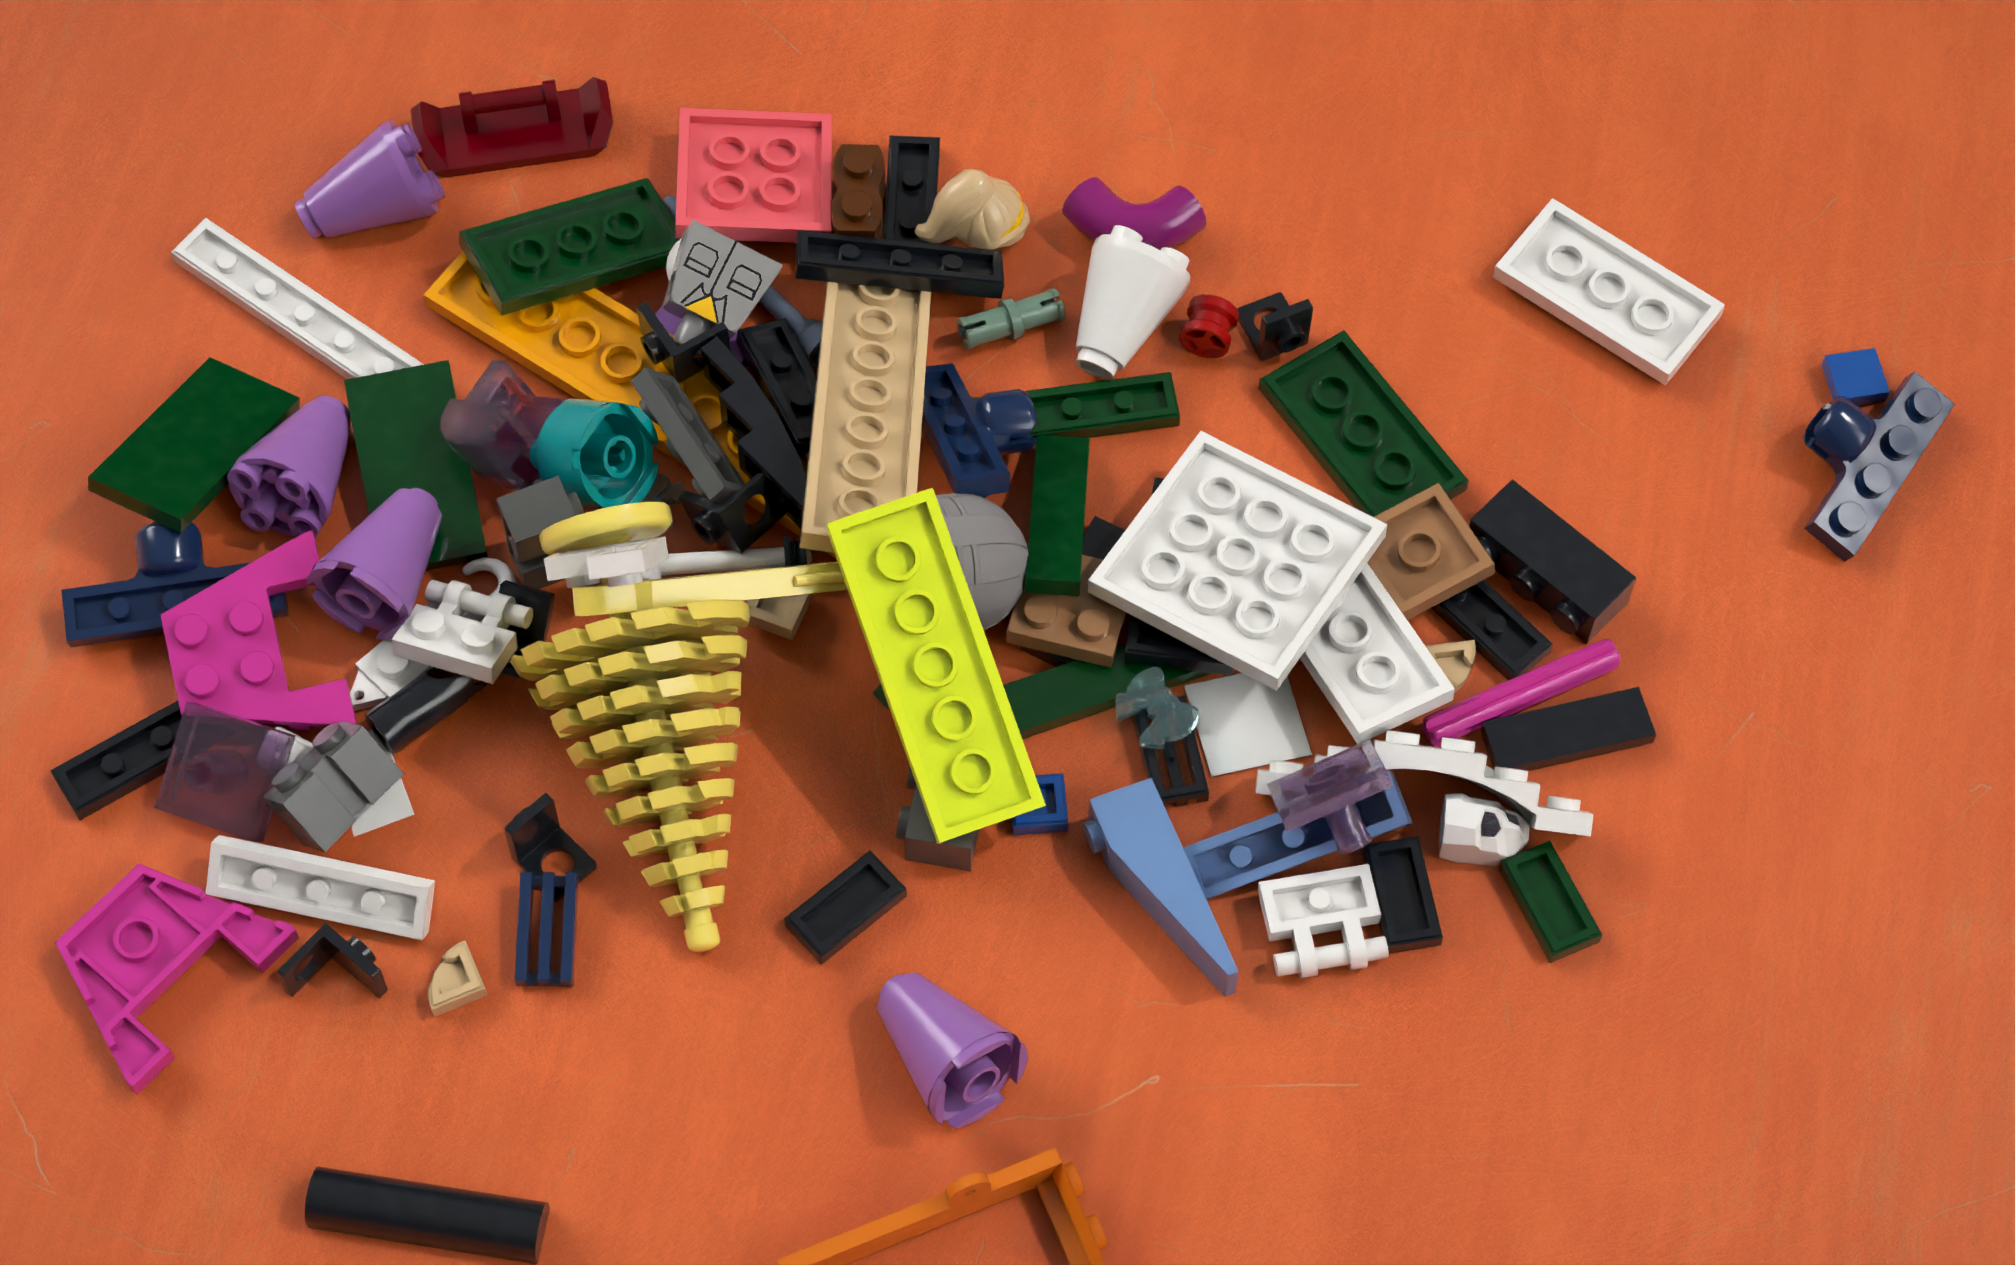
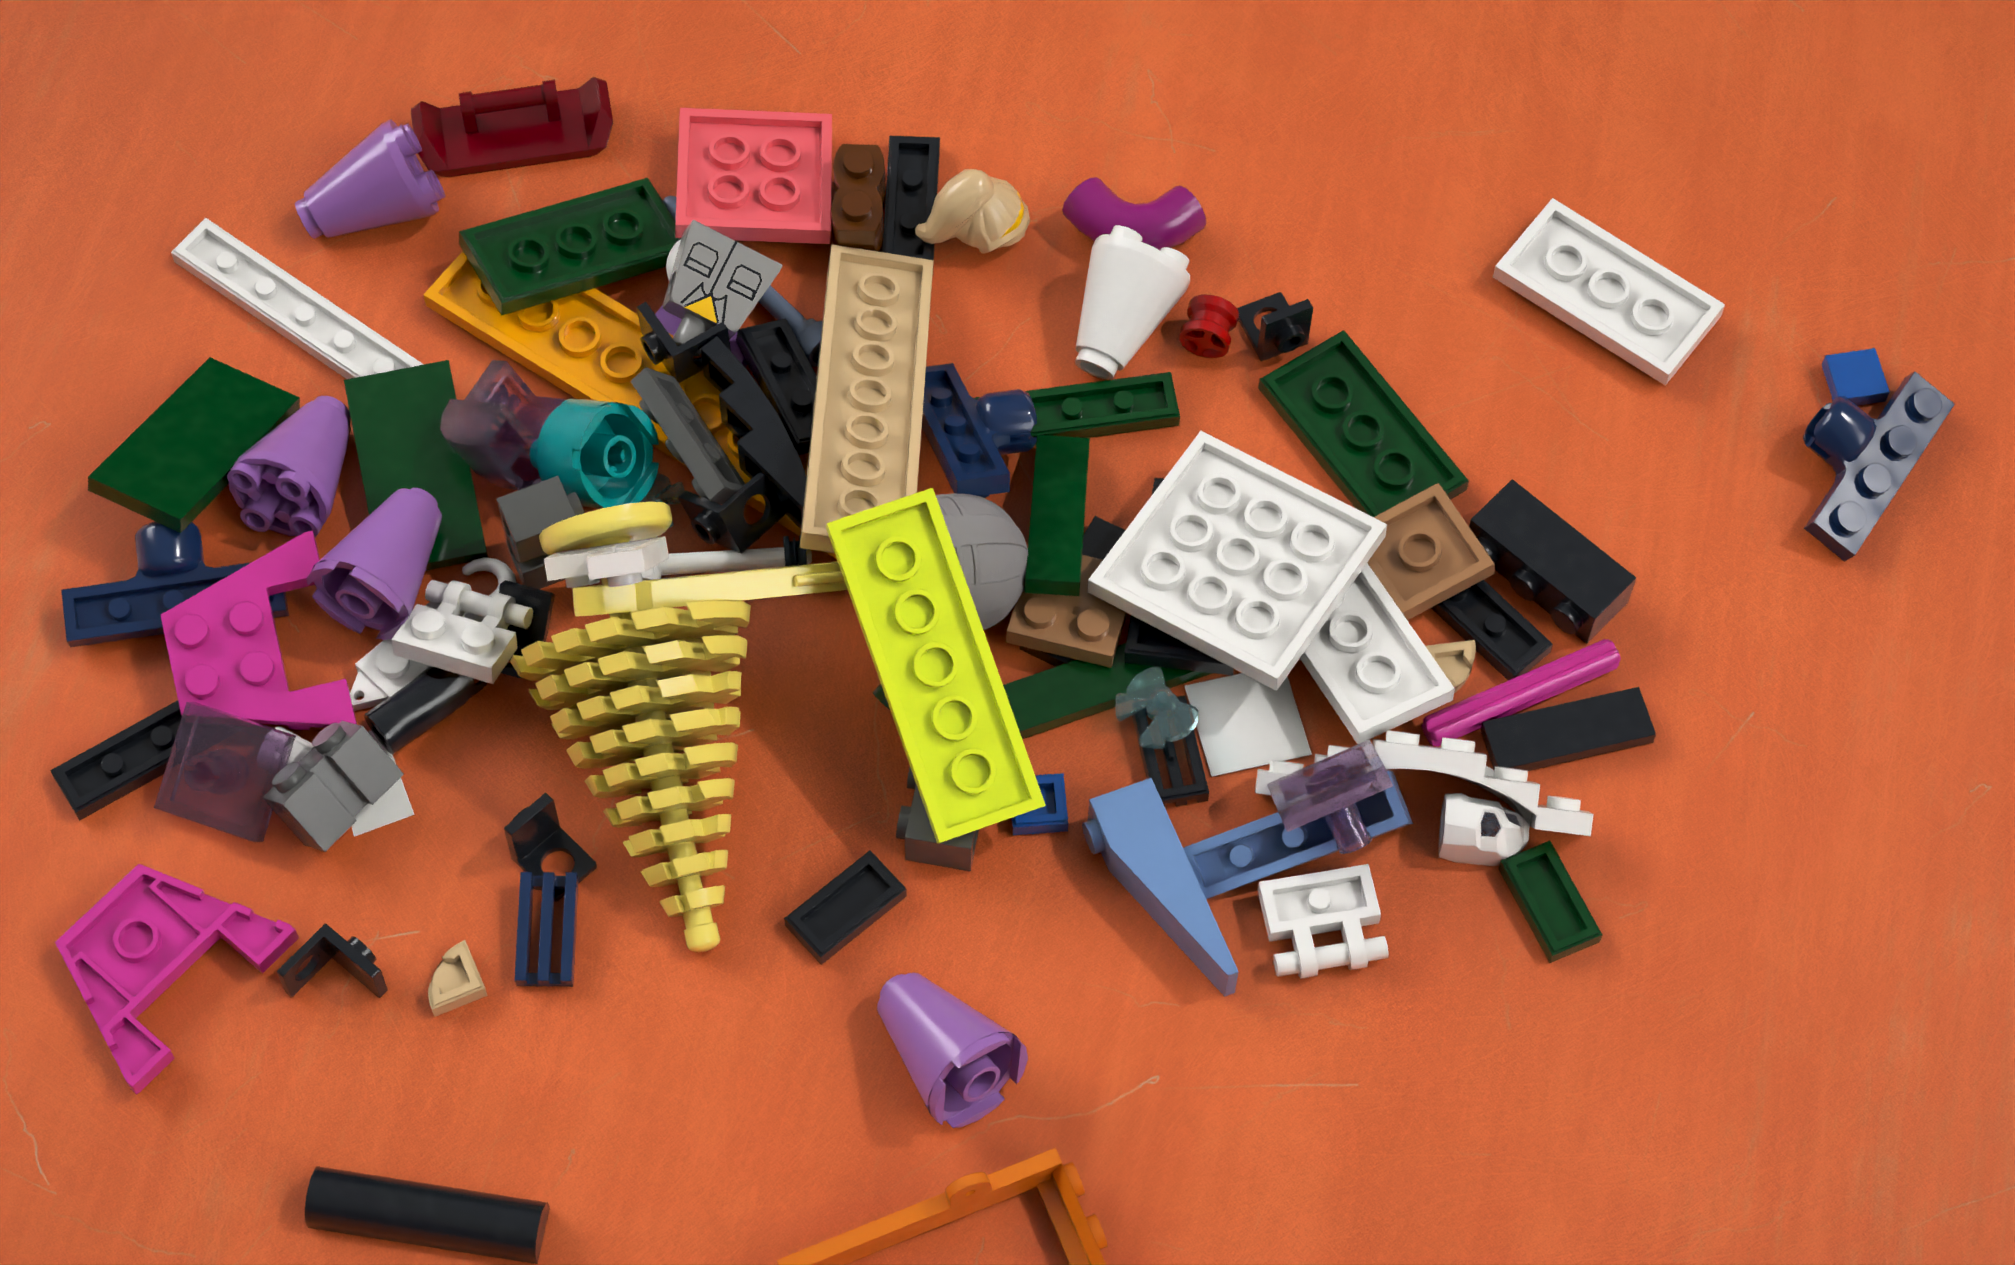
white plate [206,835,435,940] -> none
tan plate [747,568,814,640] -> none
black tile [795,230,1004,299] -> none
sand green pin [956,288,1065,350] -> none
black tile [1362,836,1443,954] -> none

